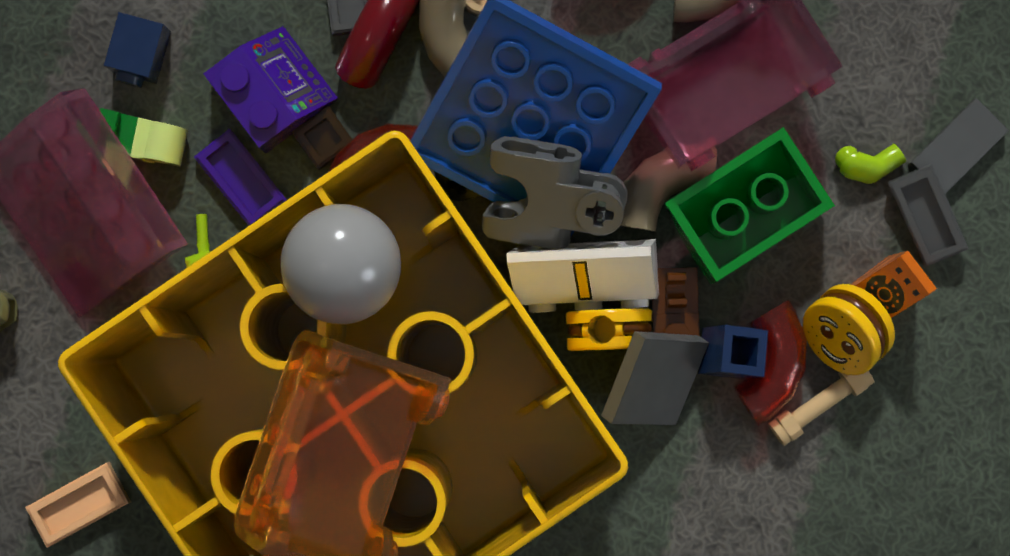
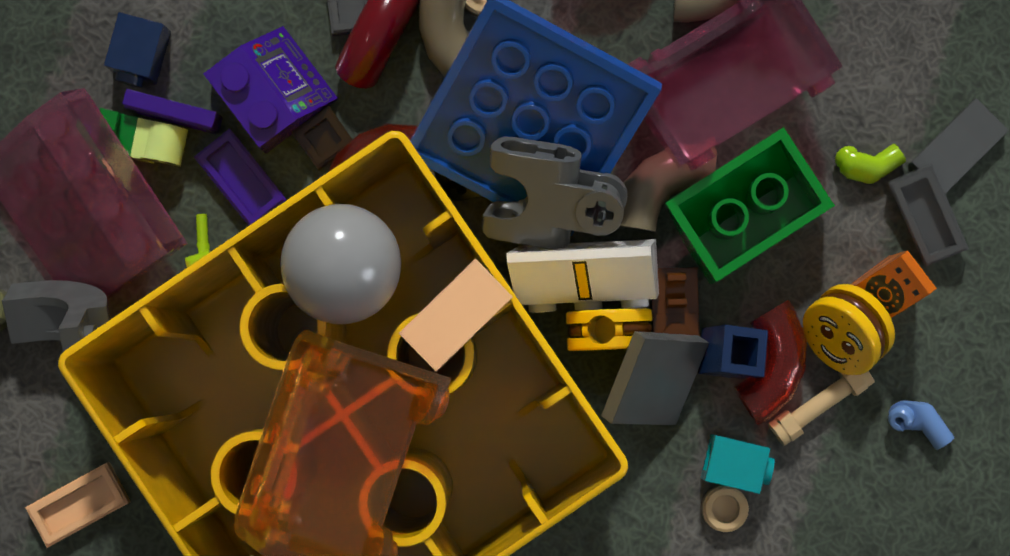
none -> dark grey arch [2,280,111,352]
none -> dark purple tile [122,88,223,135]
none -> light nougat tile [399,258,513,372]
none -> teal brick [701,434,775,494]
none -> tan tile [701,485,749,532]
none -> medium blue arm [888,400,955,450]

